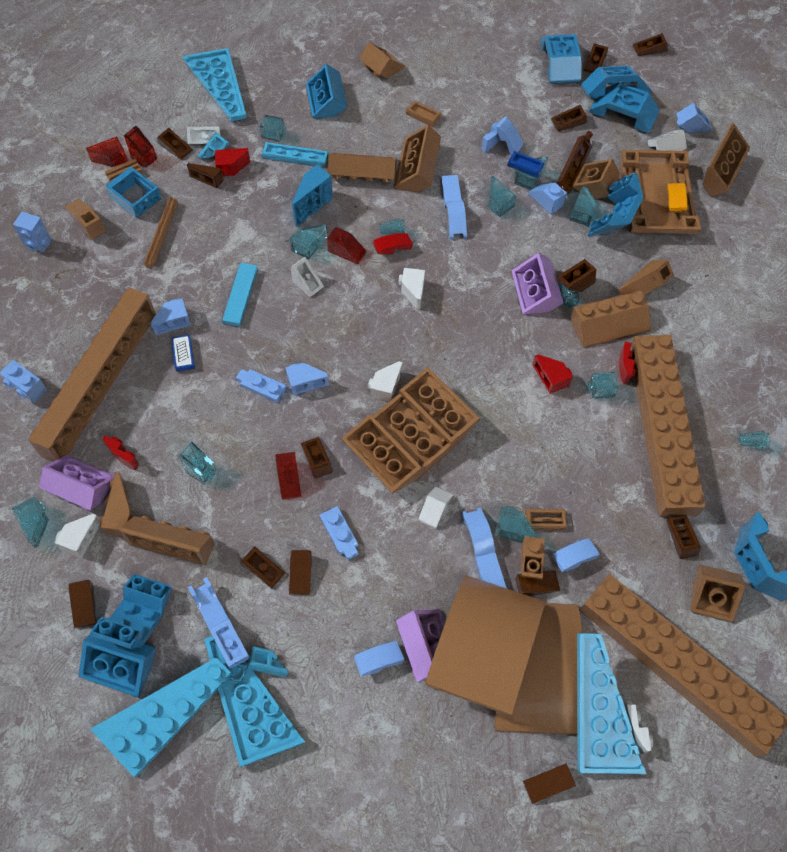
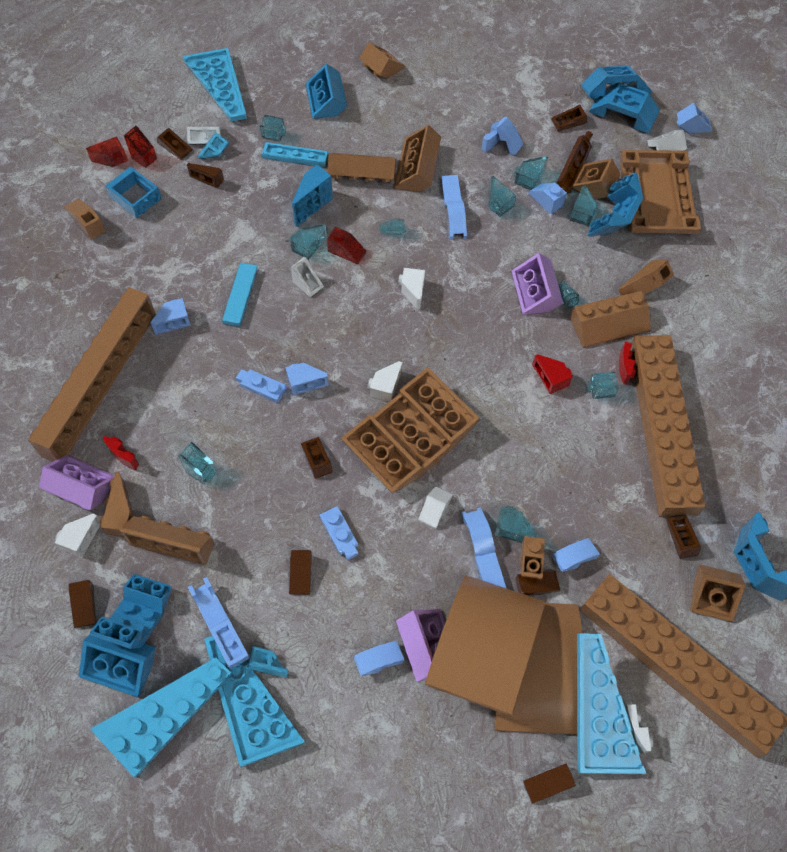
light blue brick [0,360,47,403] -> none
clear light blue slope [12,496,49,548] -> none
light blue brick [13,212,52,252] -> none
medium nougat tile [105,159,143,182] -> none
medium nougat axle [144,197,178,268] -> none
tile [171,334,195,372] -> none
red slope [215,148,250,176] -> none
reddish brown slope [240,546,285,589] -> none
clear red slope [275,452,302,500] -> none
red slope [372,233,413,255] -> none
medium nougat tile [406,101,441,127] -> none
blue tile [507,151,545,178] -> none
medium nougat tile [525,509,567,530] -> none
dark azure slope [540,34,581,84] -> none
reddish brown slope [557,259,597,292] -> none
reddish brown slope [584,43,609,73] -> none
reddish brown slope [633,33,668,56] -> none
light orange slope [667,183,687,213] -> none
medium nougat slope [702,123,750,197] -> none
clear light blue cone [739,431,770,450] -> none

